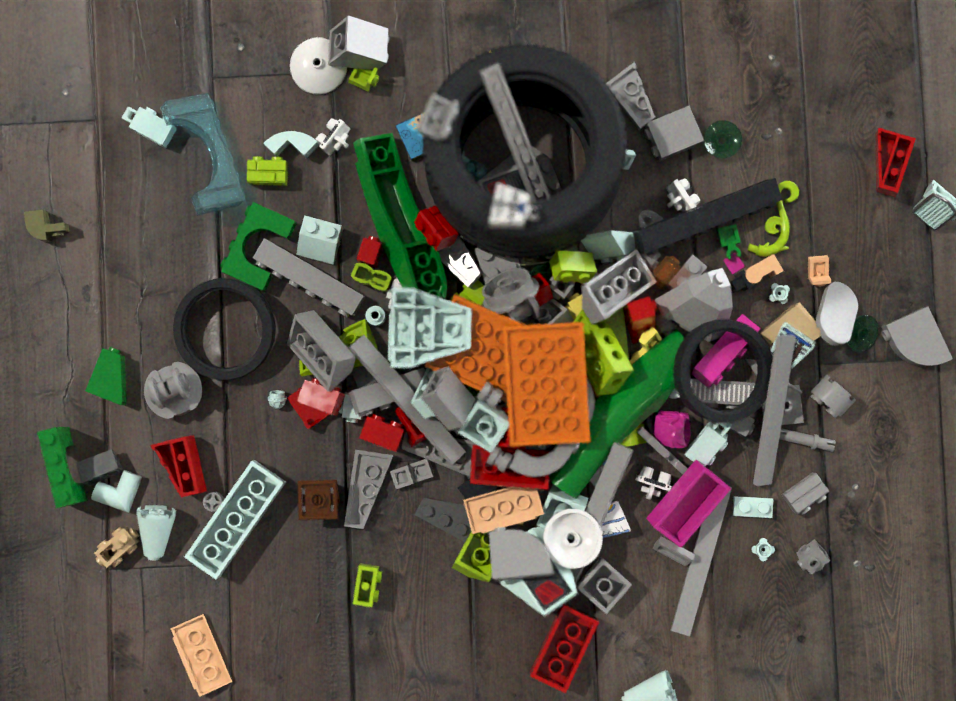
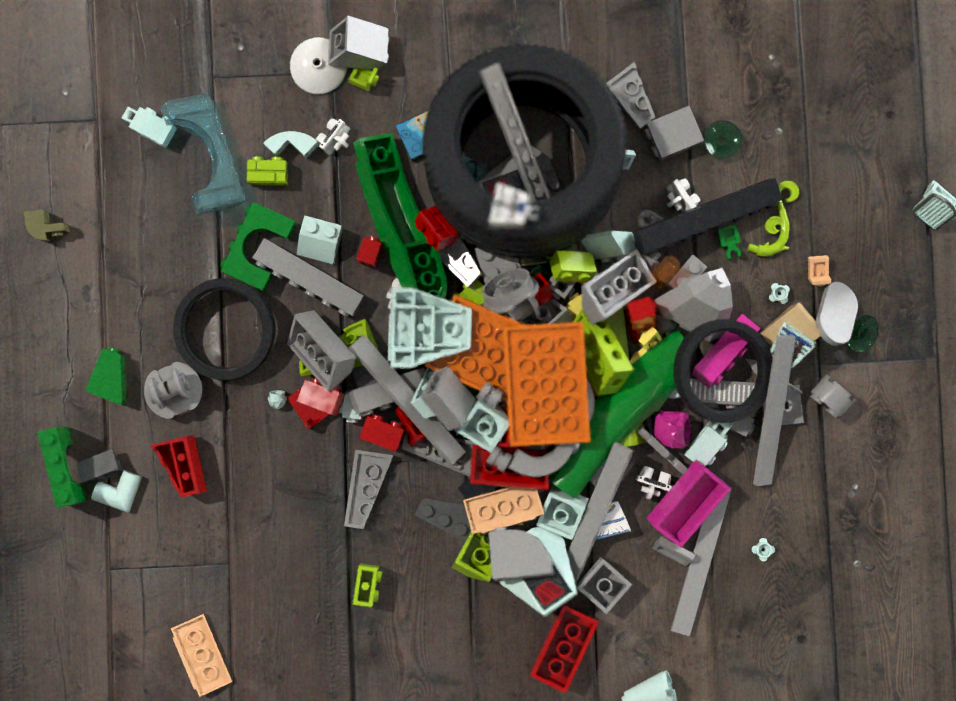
tan brick [94,527,139,568] -> none
light aqua cone [137,505,176,560] -> none
light aqua brick [184,460,286,579] -> none
light grey wheel [203,492,224,512] -> none
reddish brown piece [298,479,340,520] -> none
lime brick [351,263,393,292] -> none
light aqua brick [366,306,386,326] -> none
light grey slope [390,459,435,489] -> none
light grey bracket [417,94,459,142] -> none
white dish [543,509,602,568] -> none
dark pink sticker [723,252,745,275] -> none
light nougat hips [729,254,783,293] -> none
light aqua plate [733,496,773,518] -> none
light grey pin [779,428,836,452] -> none
light grey brick [781,472,829,515] -> none
light grey brick [796,539,830,575] -> none
red wedge [876,128,916,197] -> none
light grey brick [881,307,953,366] -> none

